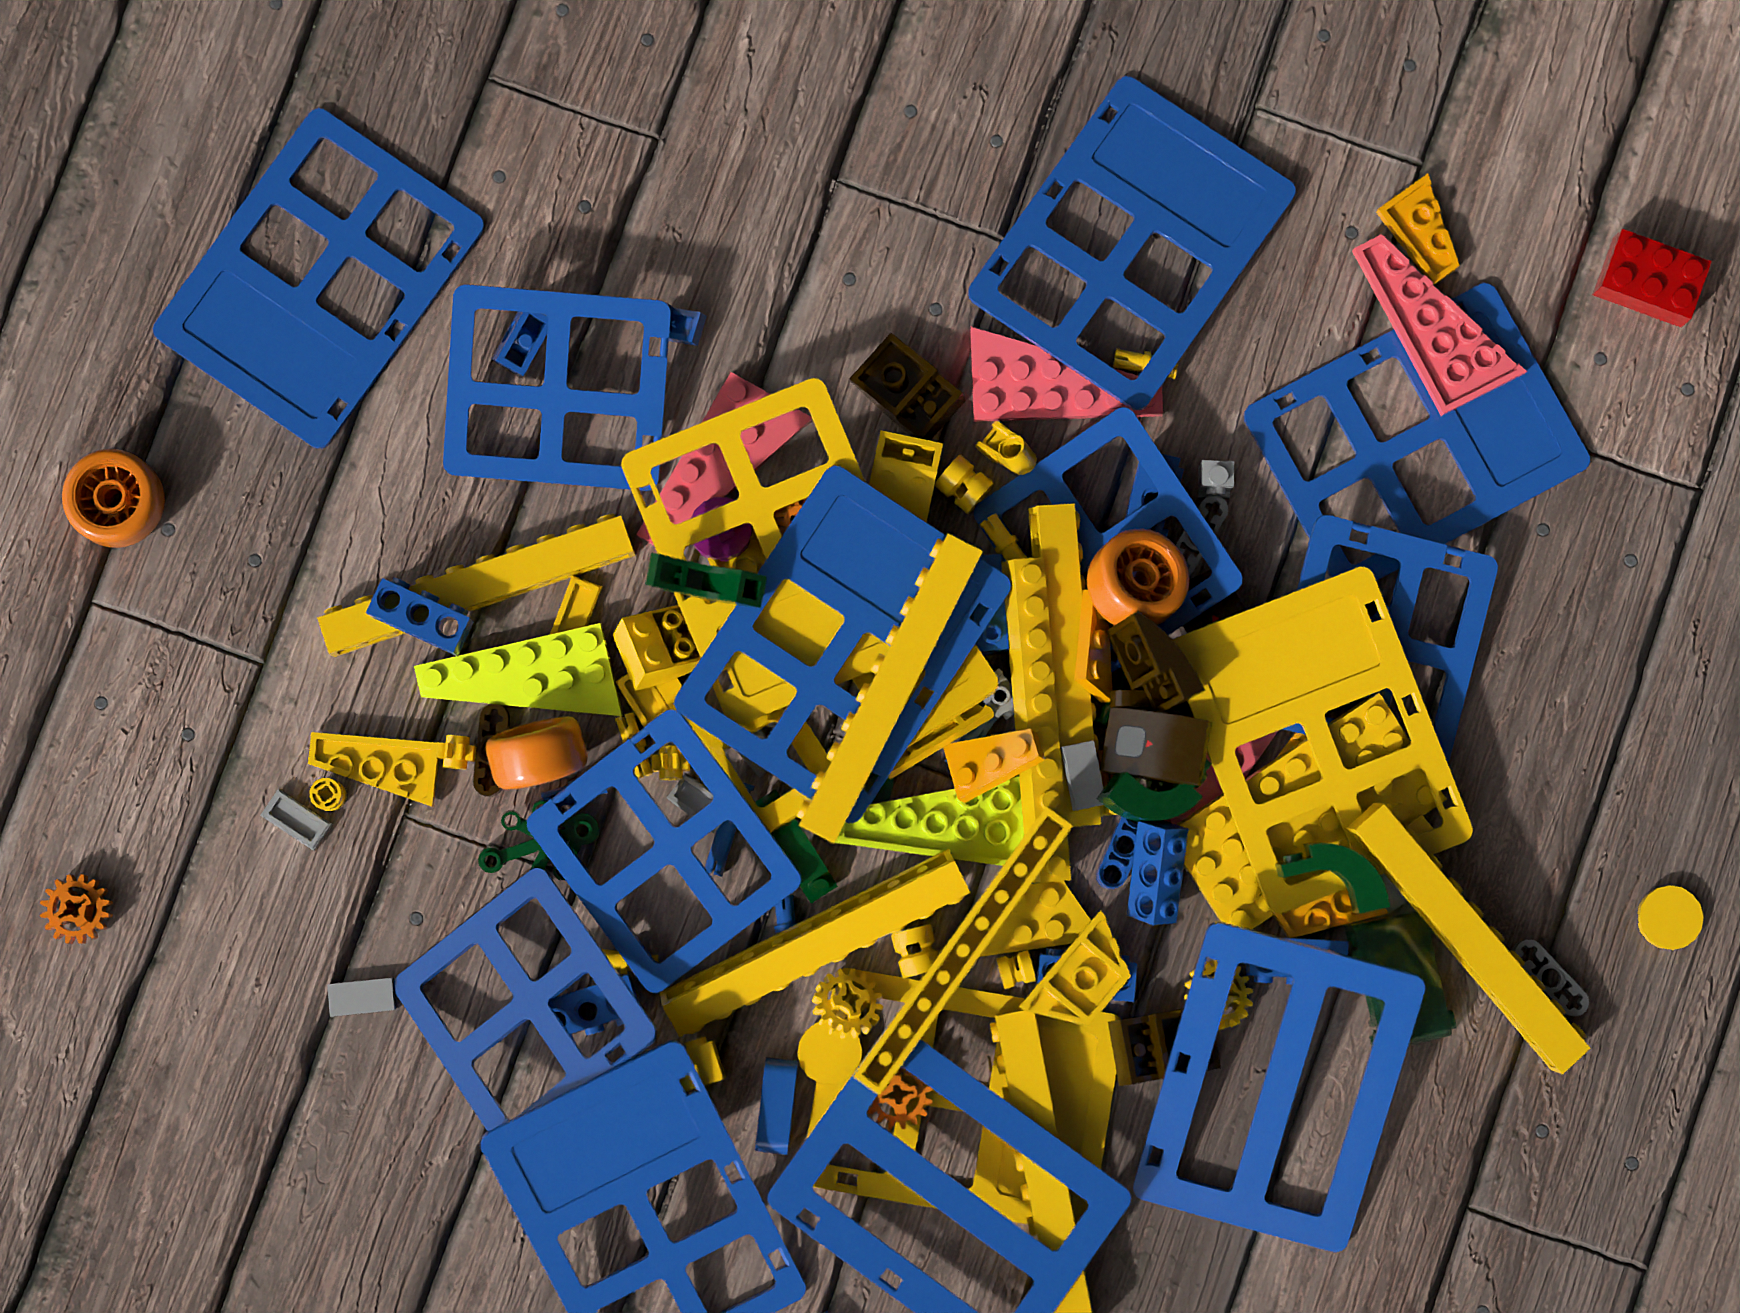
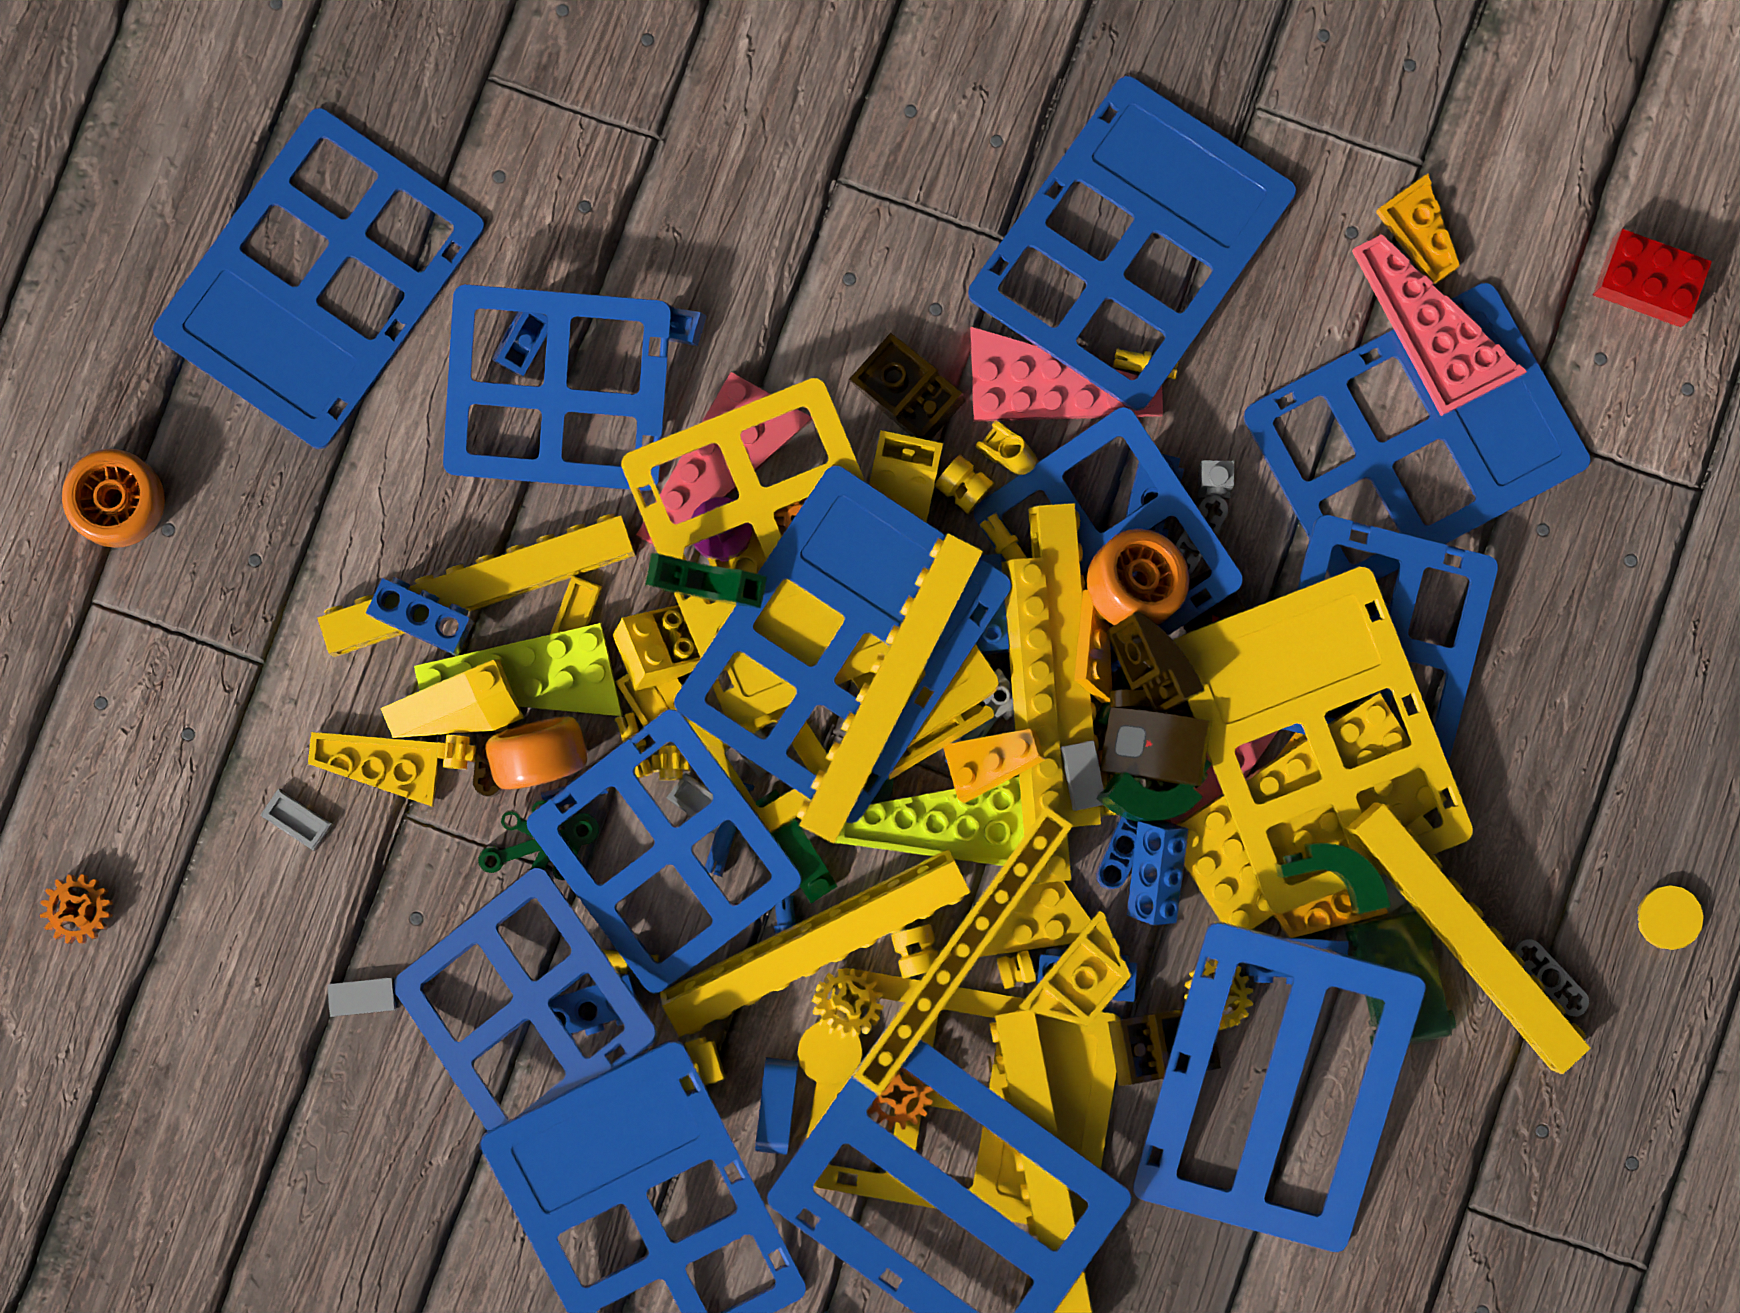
yellow wheel [309,778,347,811] -> none
none -> yellow wedge [381,659,524,738]

